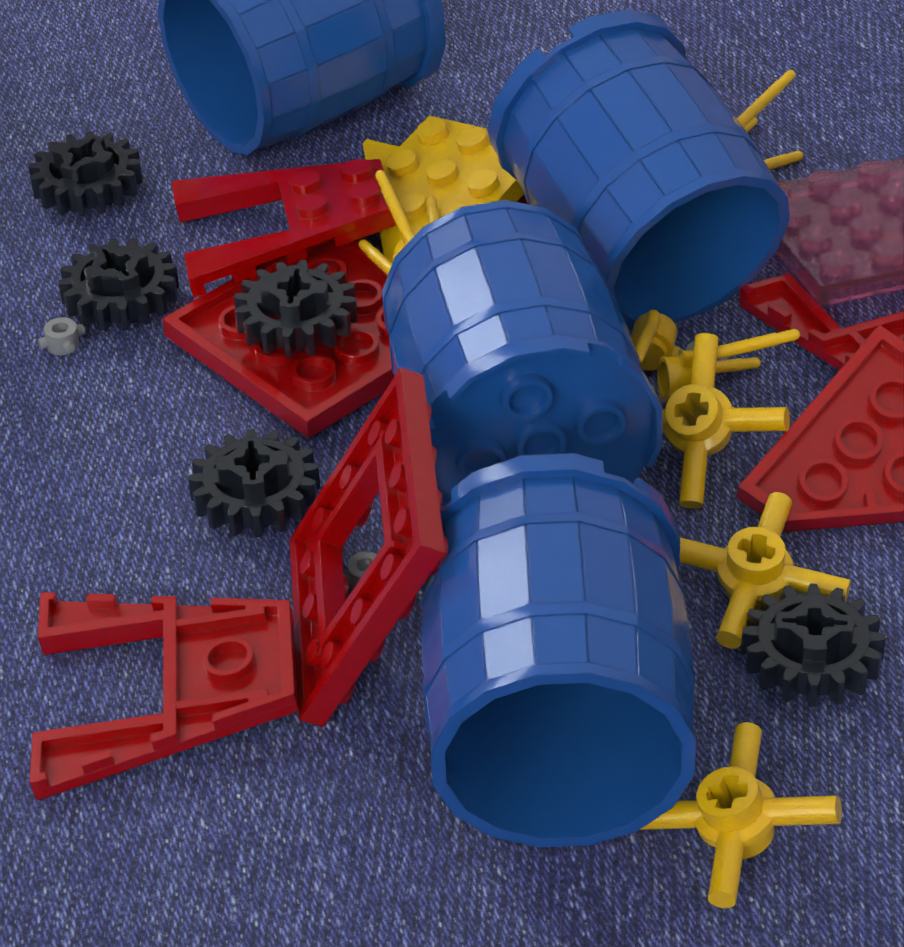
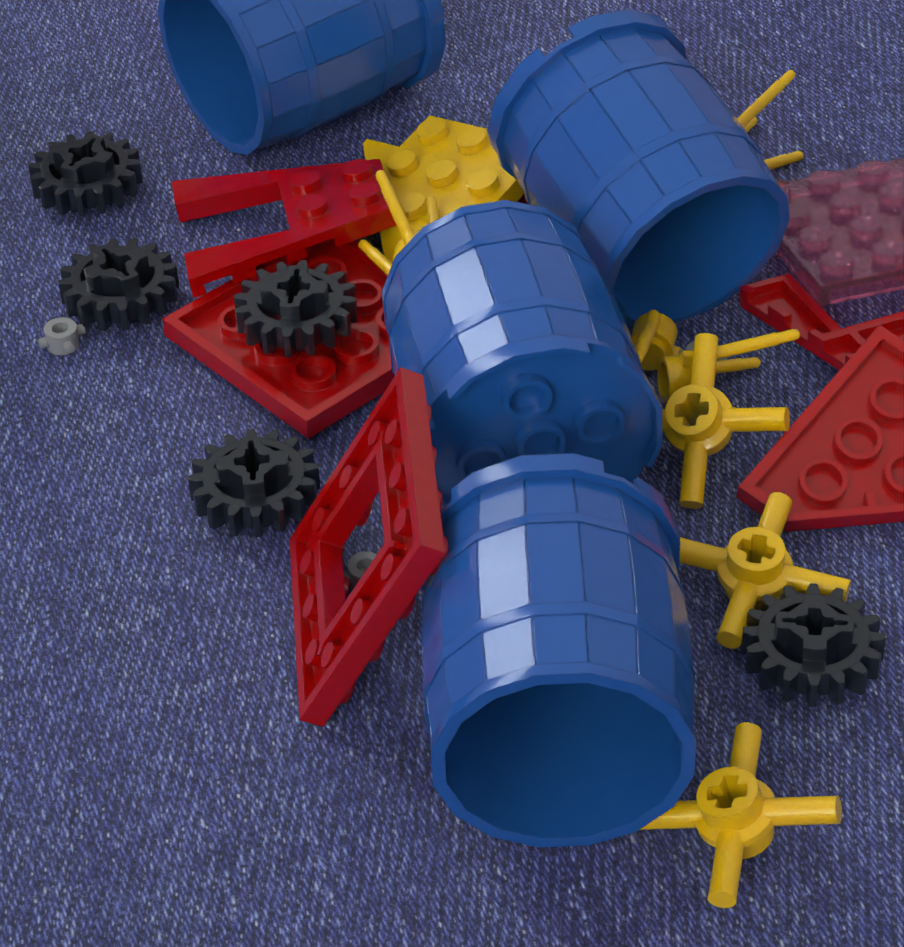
red wing [30,592,298,800] -> none

